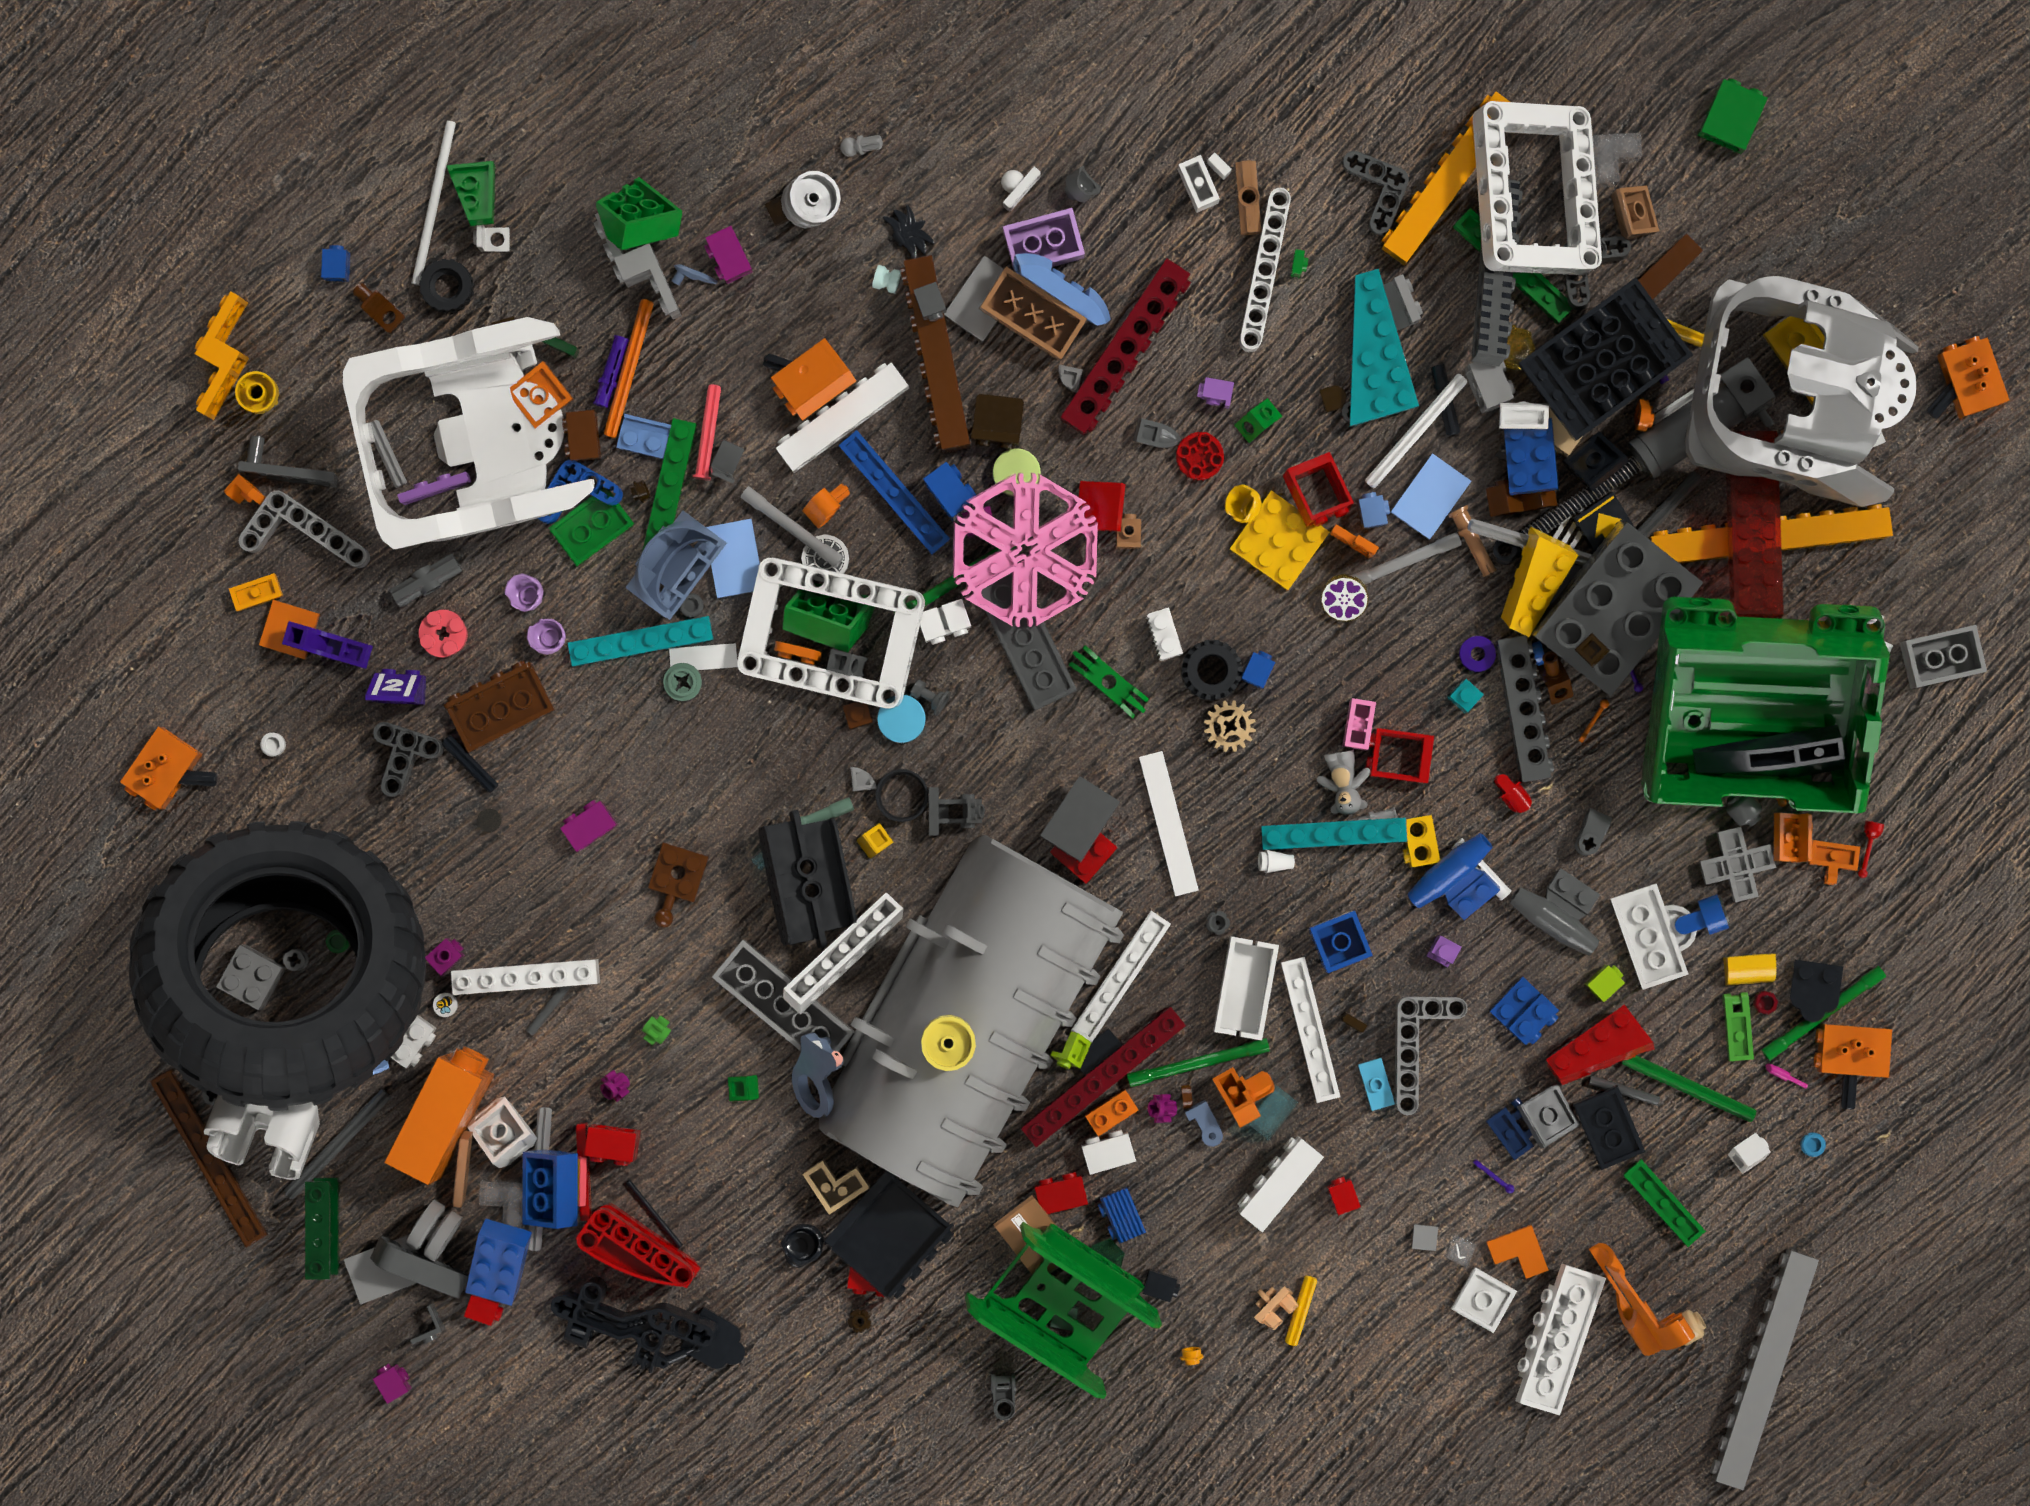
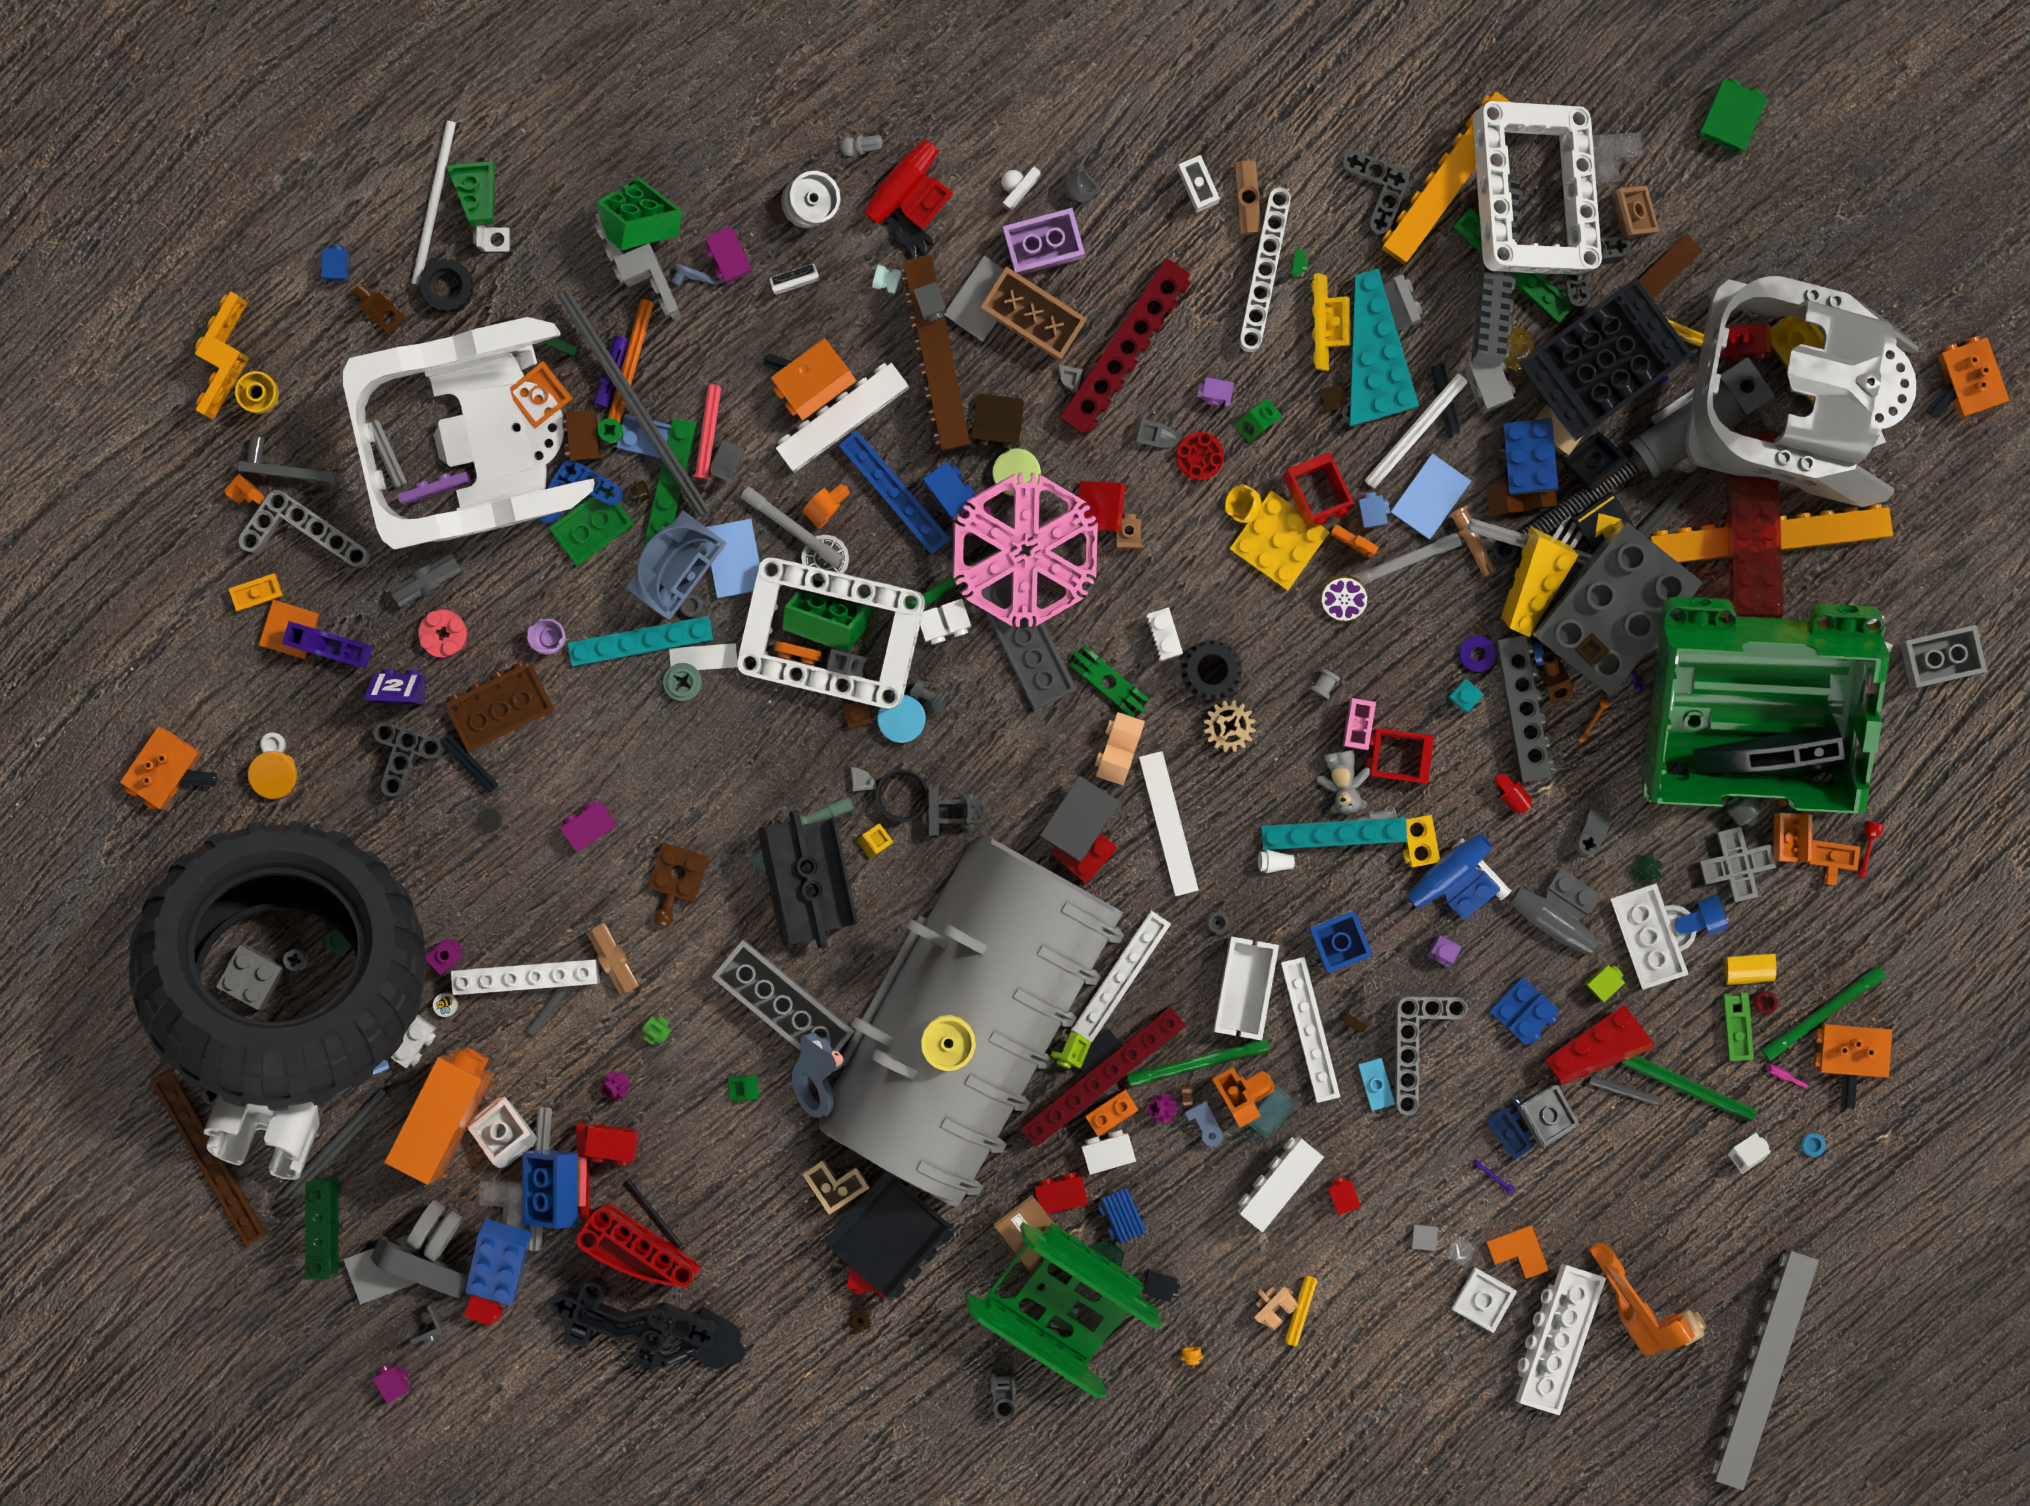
medium nougat tile [452,1131,473,1207] -> none
lavender hair [505,574,543,612] -> none
black hair [780,1224,824,1268] -> none
white brick [783,893,903,1014] -> none
medium blue brick [1013,253,1111,326] -> none
white tile [1207,153,1232,180] -> none
blue brick [1241,650,1275,689] -> none
white tile [1499,401,1549,429] -> none
black tile [1572,1085,1646,1170] -> none
green plate [1622,1159,1706,1247] -> none
orange plate [1634,399,1654,432] -> none
black plate [1790,959,1844,1022] -> none
none -> light orange tile [248,751,297,799]
none -> dark grey axle [558,290,709,516]
none -> medium nougat piece [587,923,640,996]
none -> green wheel [598,418,623,444]
none -> slope [770,264,820,295]
none -> red plate [863,139,953,231]
none -> light nougat brick [1095,712,1145,785]
none -> light grey bush [1310,668,1341,699]
none -> yellow bracket [1311,273,1351,371]
none -> clear green plant [1631,853,1662,885]
none -> red brick [1720,323,1772,362]

